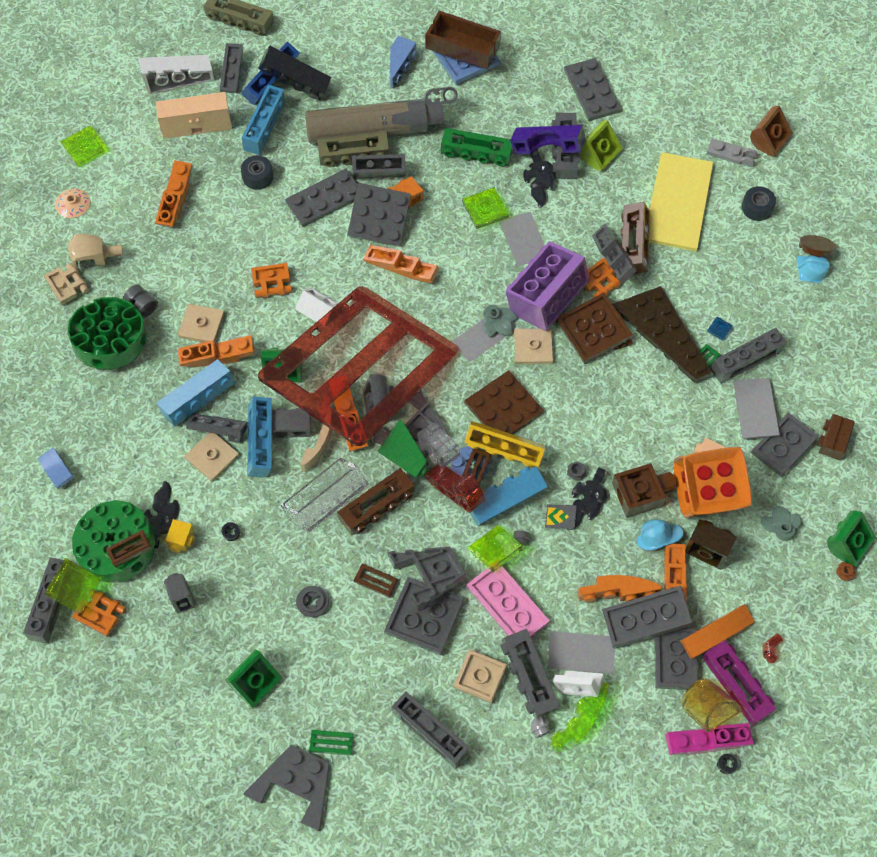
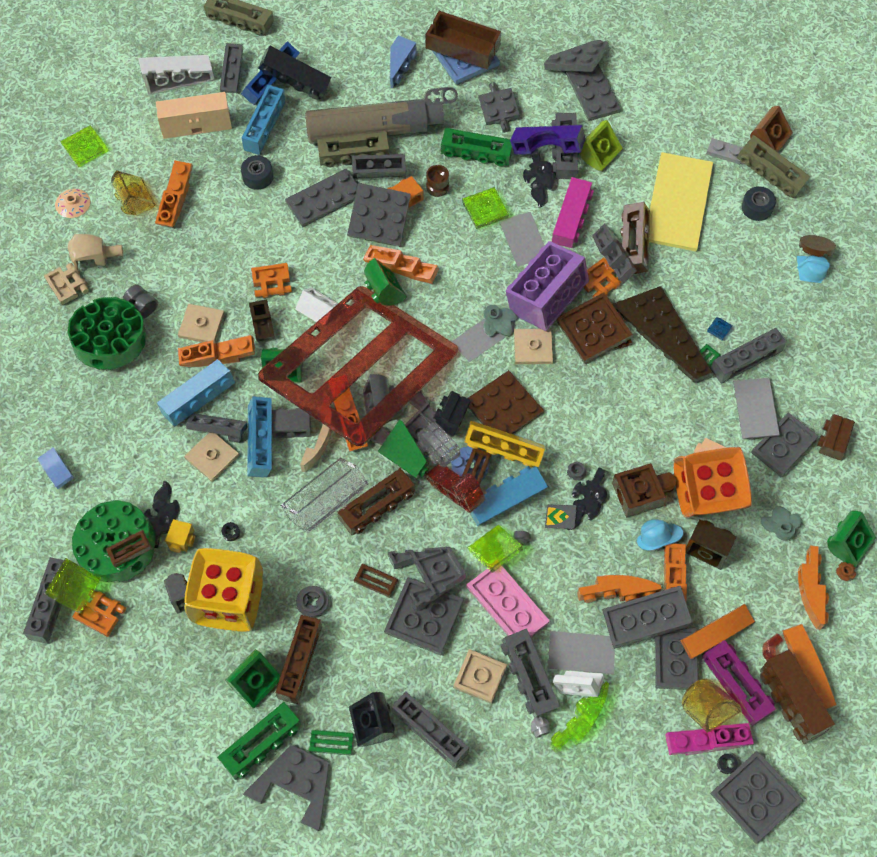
none -> clear yellow brick [111,170,156,215]
none -> yellow piece [184,548,263,632]
none -> green brick [217,702,301,780]
none -> dark brown brick [249,299,275,342]
none -> reddish brown brick [275,615,322,704]
none -> black brick [349,692,395,747]
none -> green brick [364,257,407,306]
none -> reddish brown wheel [426,165,449,197]
none -> black brick [433,391,471,437]
none -> dark grey plate [478,82,520,133]
none -> dark grey plate [544,40,609,72]
none -> dark pink brick [552,177,594,248]
none -> dark grey plate [710,751,803,844]
none -> olive brick [736,135,811,198]
none -> reddish brown piece [760,649,835,744]
none -> orange slope [782,624,837,709]
none -> orange slope [798,545,829,630]

